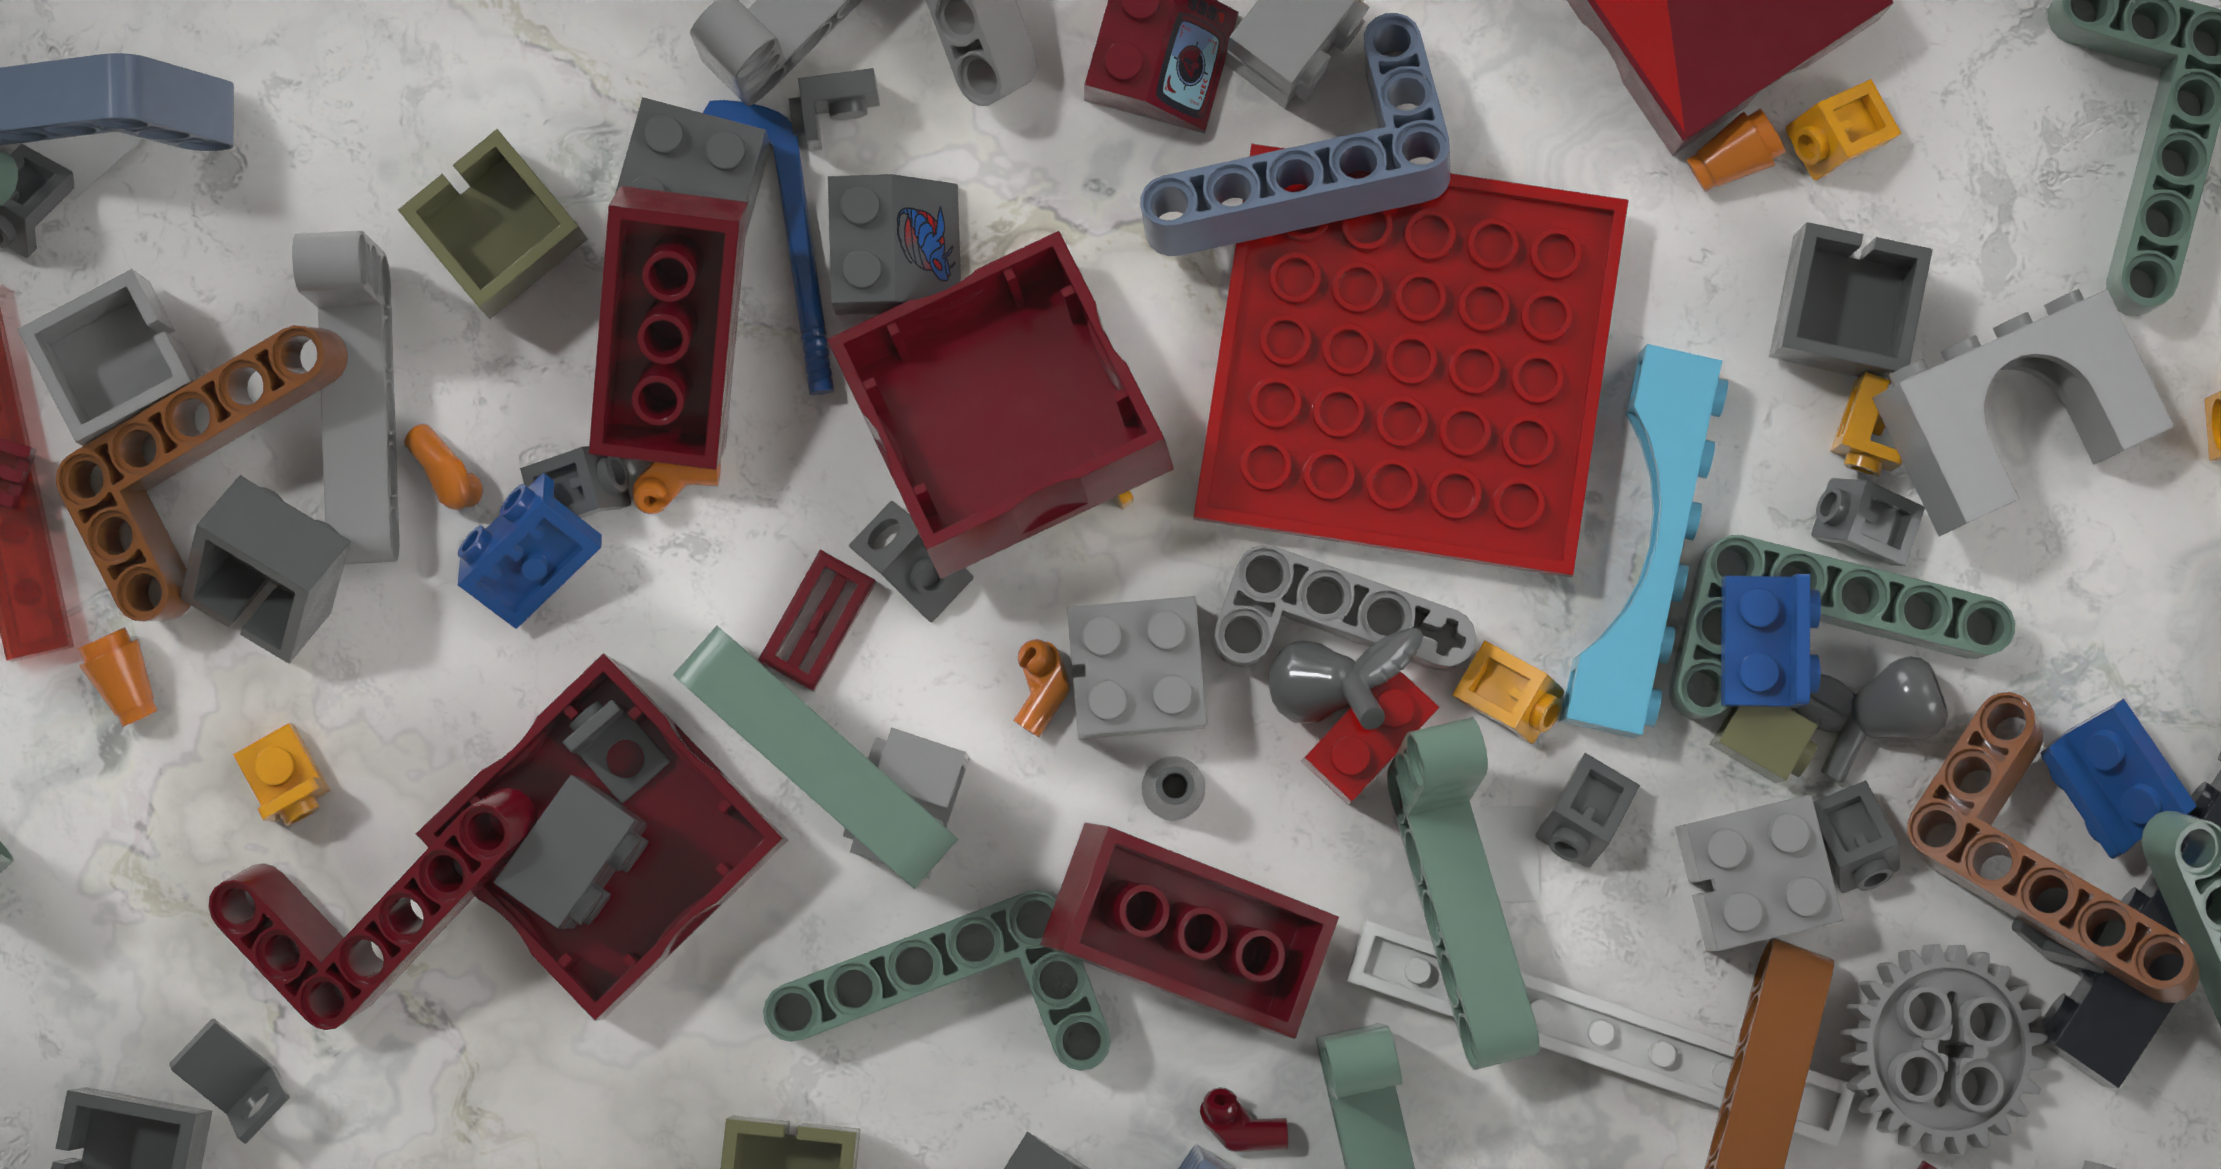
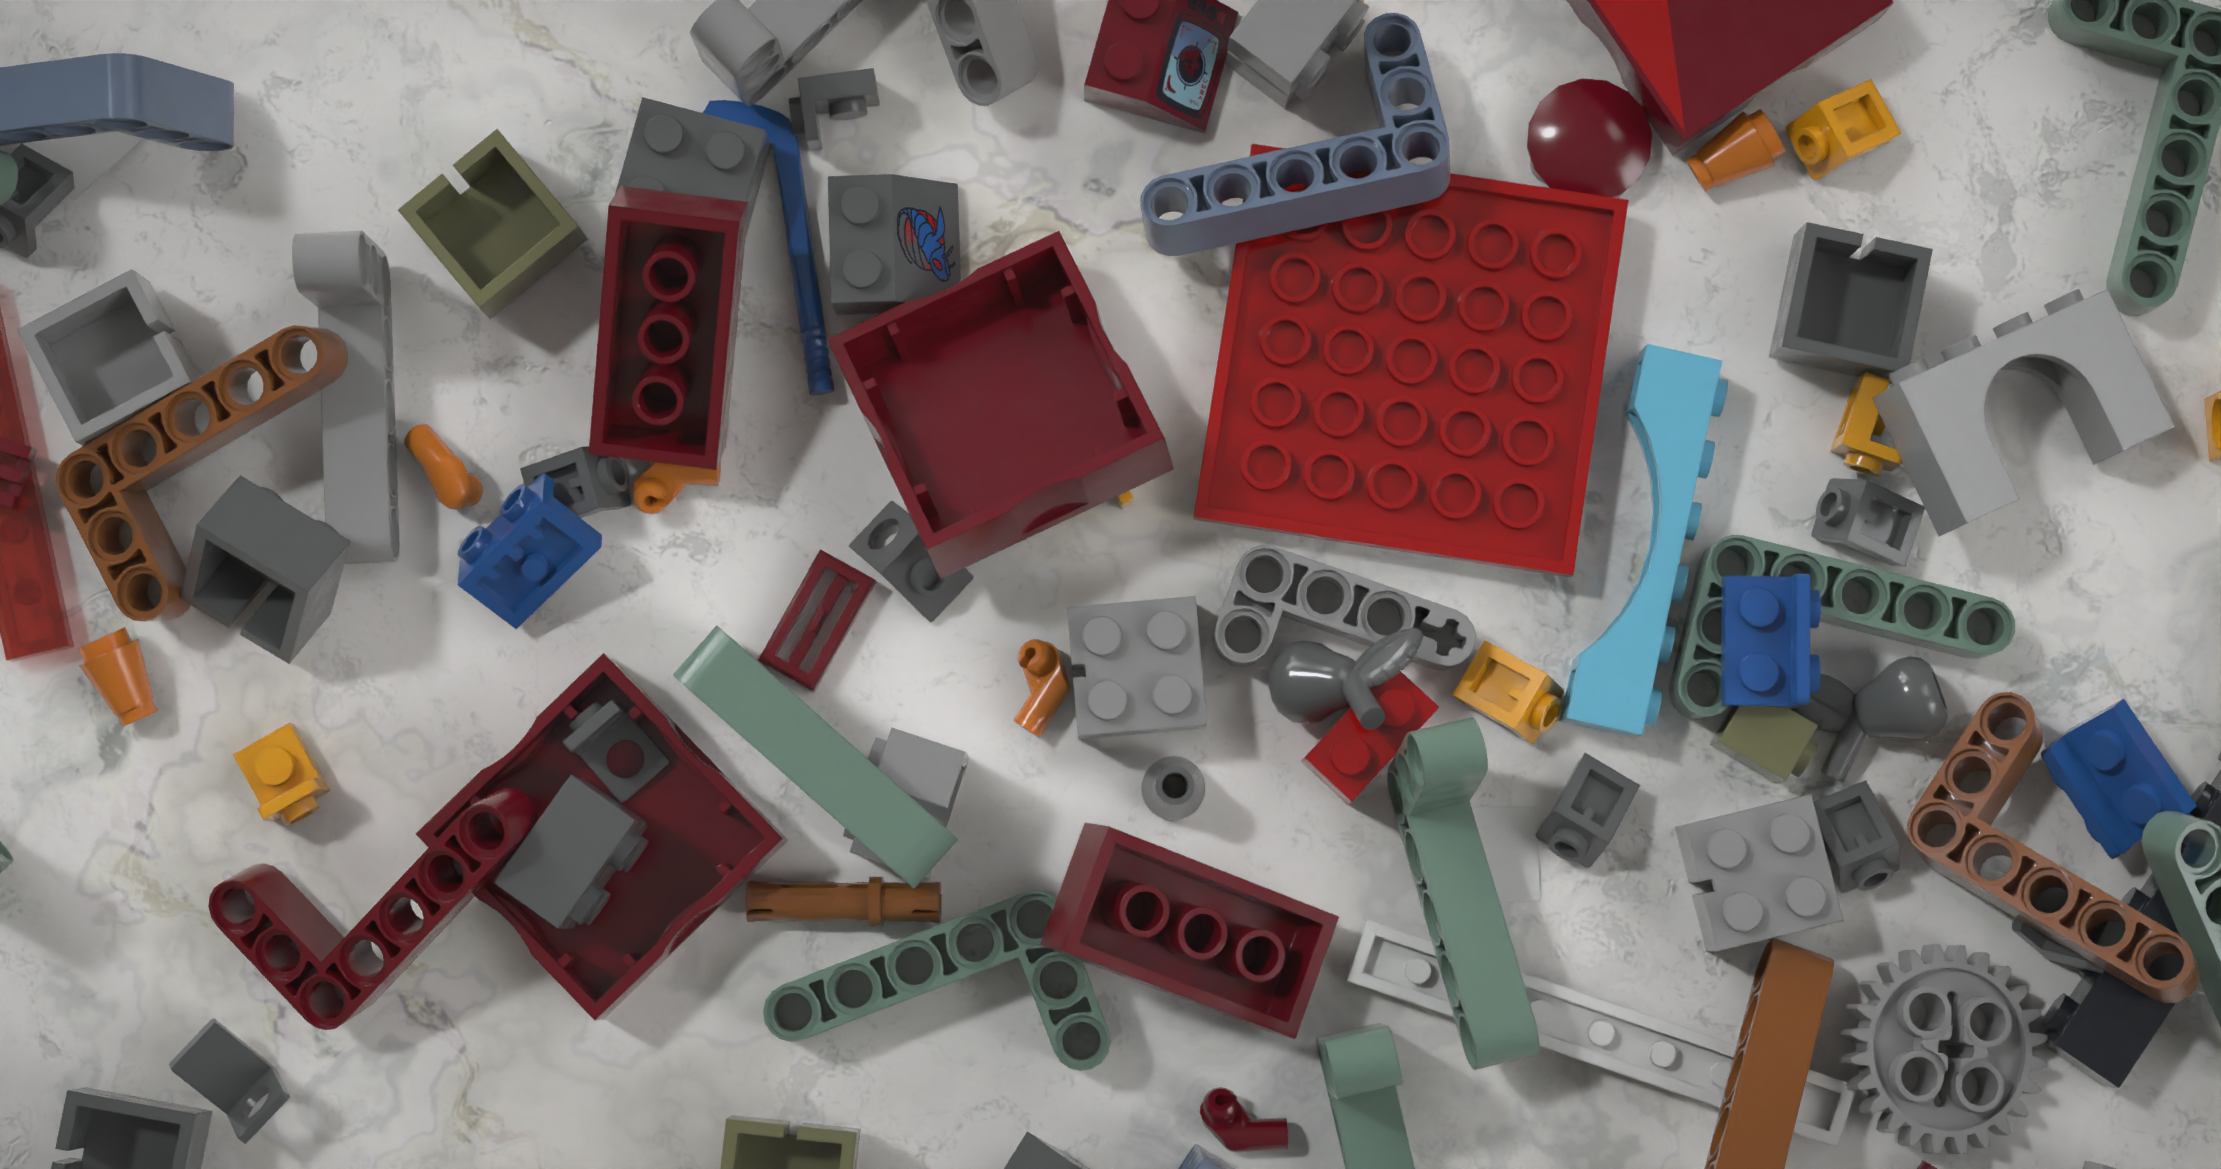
none -> dark orange pin [746,877,942,927]
none -> dark red dish [1527,78,1652,198]

